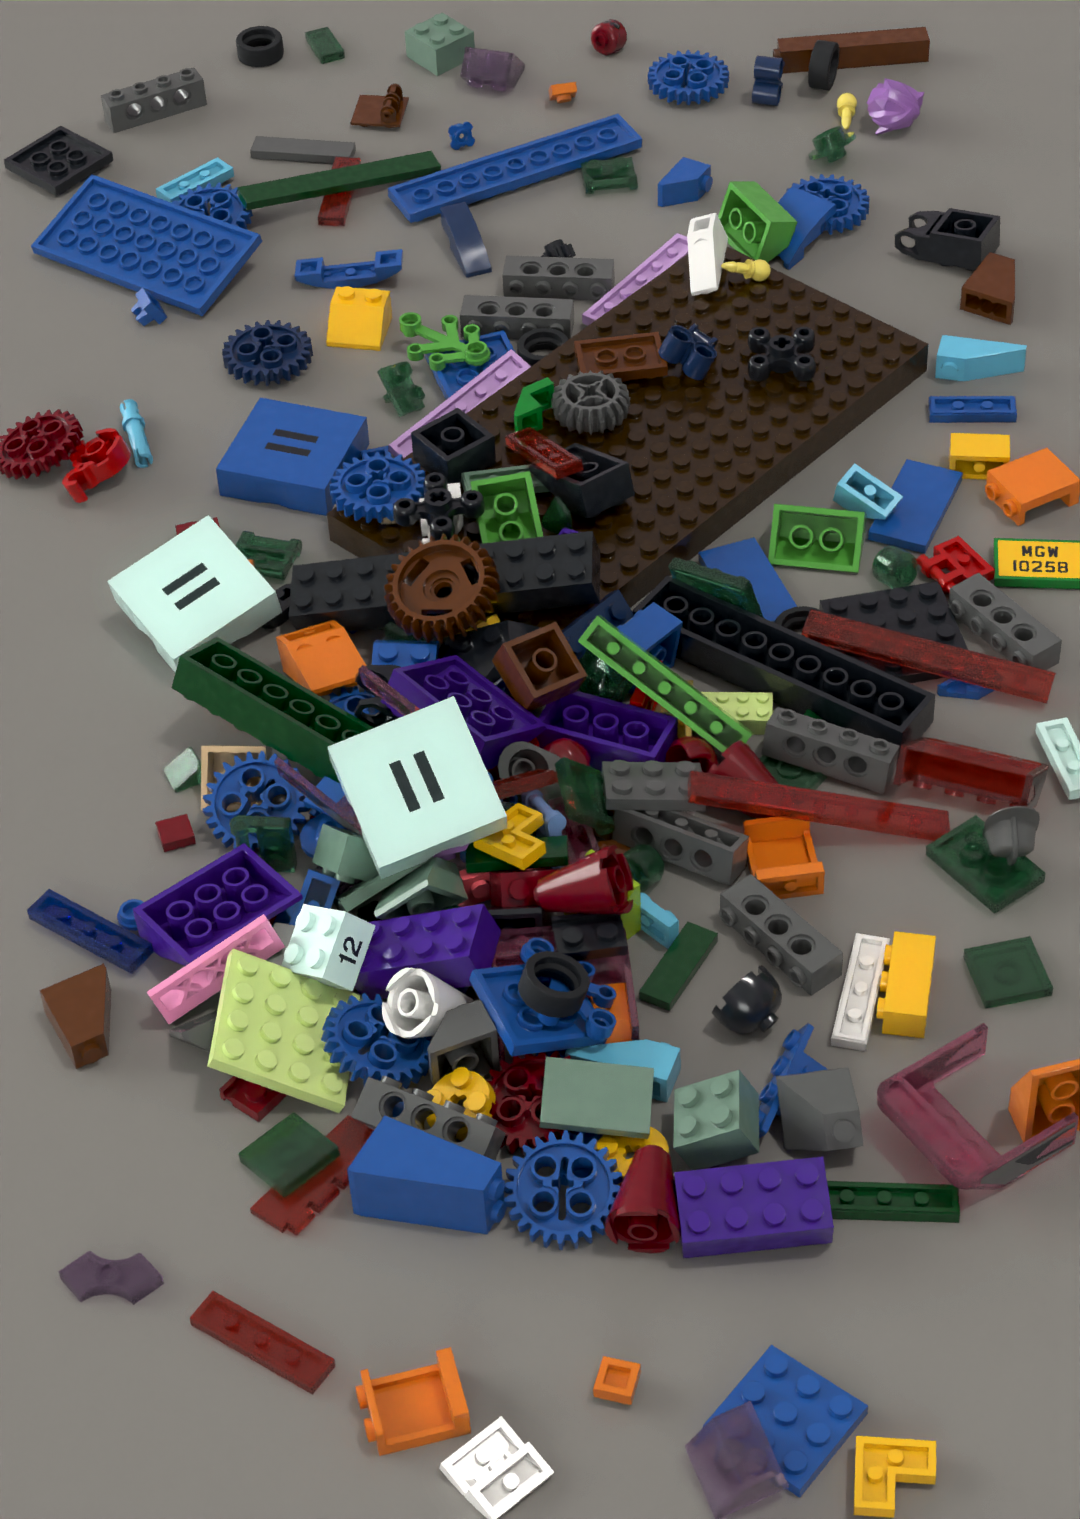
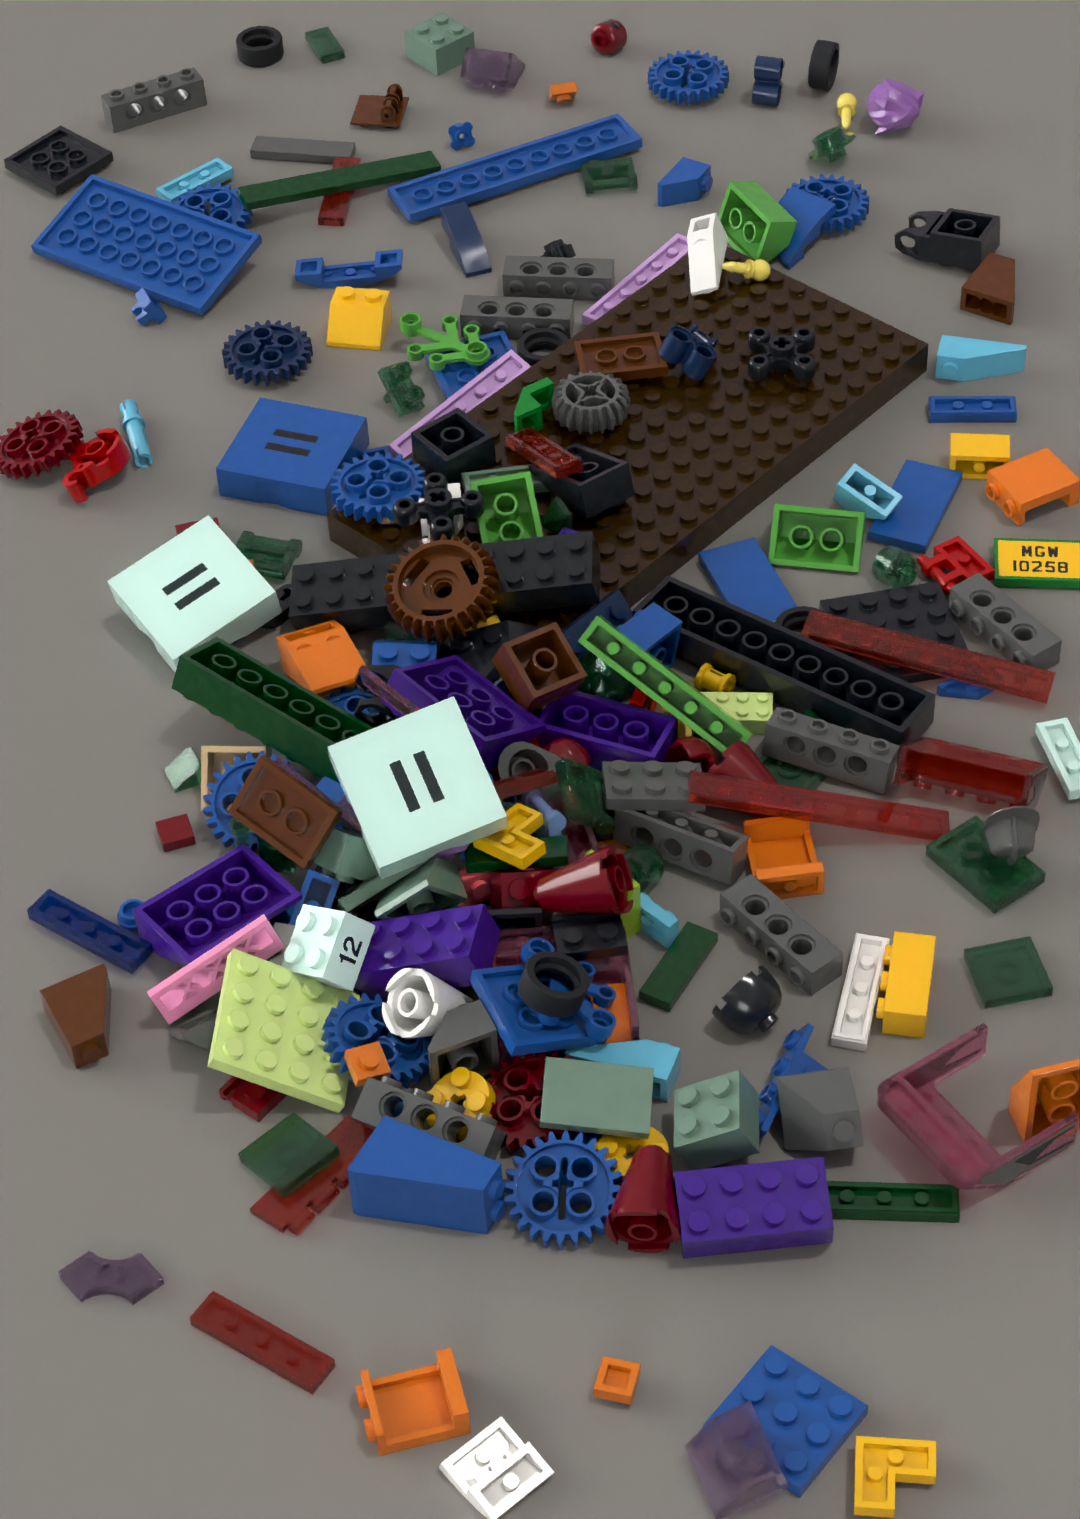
clear green plate [668,557,764,618] -> none
reddish brown brick [773,27,930,74] -> none
none -> reddish brown plate [227,756,343,869]
none -> orange plate [344,1041,391,1087]
none -> yellow bush [694,663,736,692]

